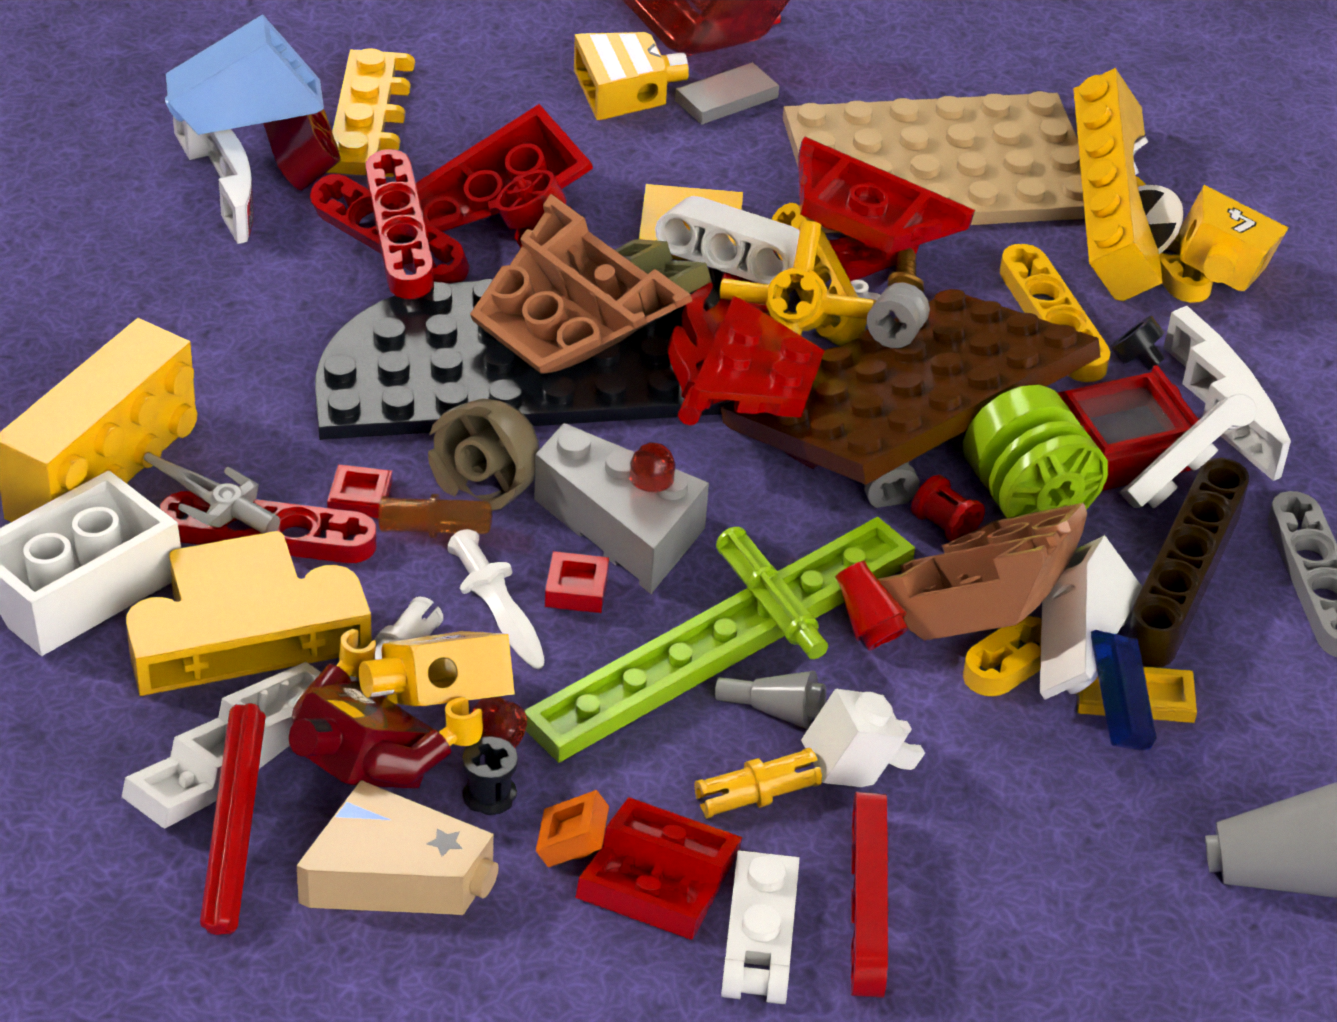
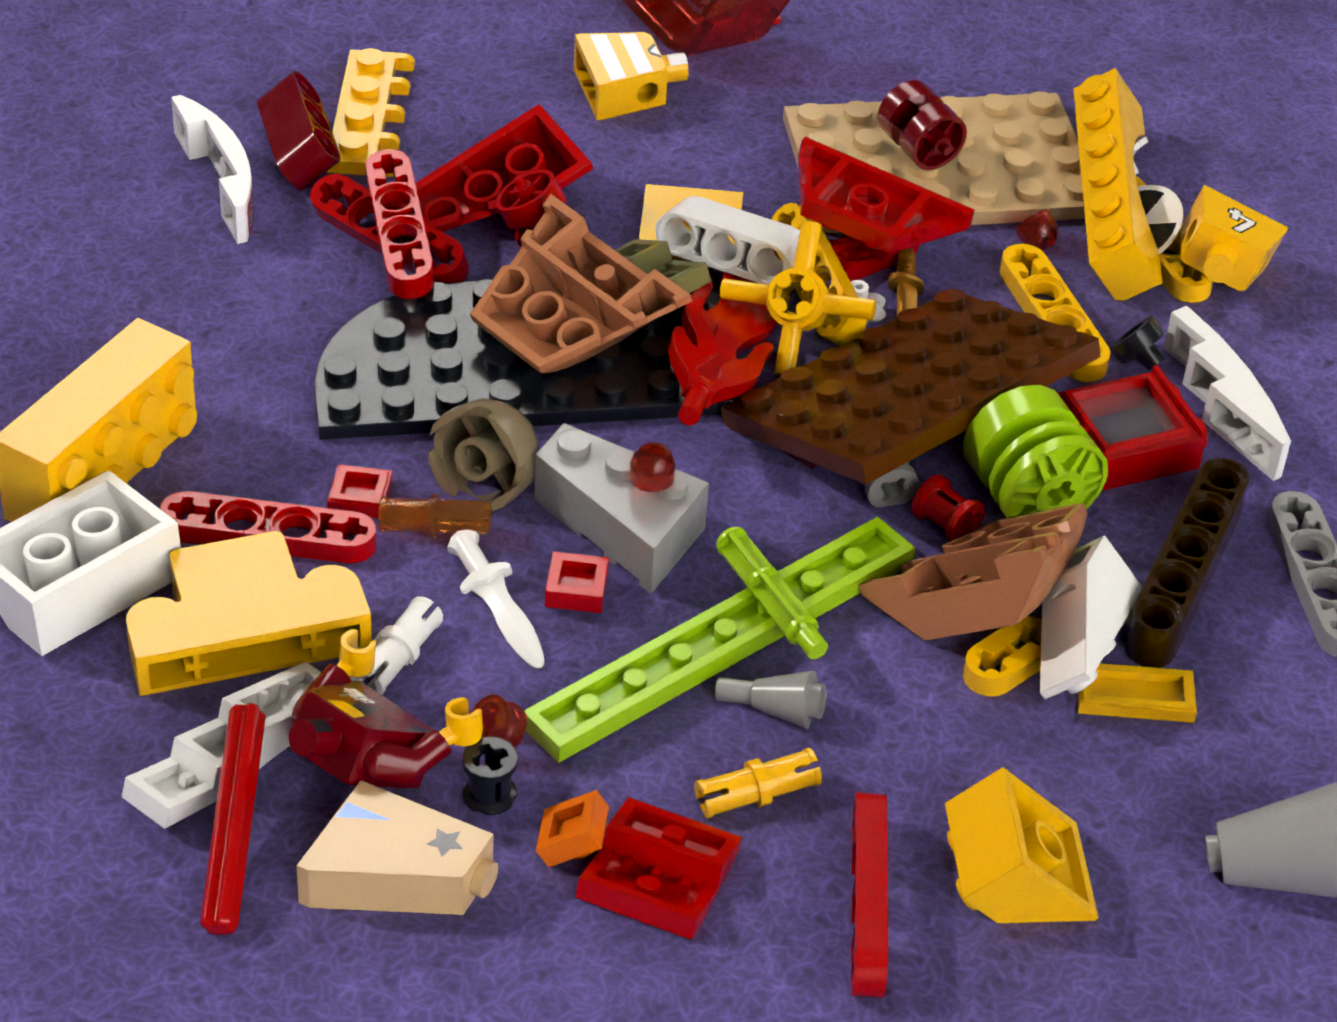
light grey piece [144,452,280,533] -> none
light blue slope [165,14,324,135] -> none
yellow torso [359,631,515,706] -> none
light grey tile [675,62,779,125] -> none
red wing [687,296,825,418] -> none
white plate [721,850,800,1005] -> none
white brick [801,689,925,787] -> none
red cone [835,561,909,651] -> none
light grey wheel [866,283,930,348] -> none
clear blue tile [1091,630,1157,751] -> none
white plate [1119,394,1257,508] -> none
none -> dark red wheel [877,80,967,170]
none -> yellow slope [945,767,1099,923]
none -> clear red hinge [1015,209,1059,251]

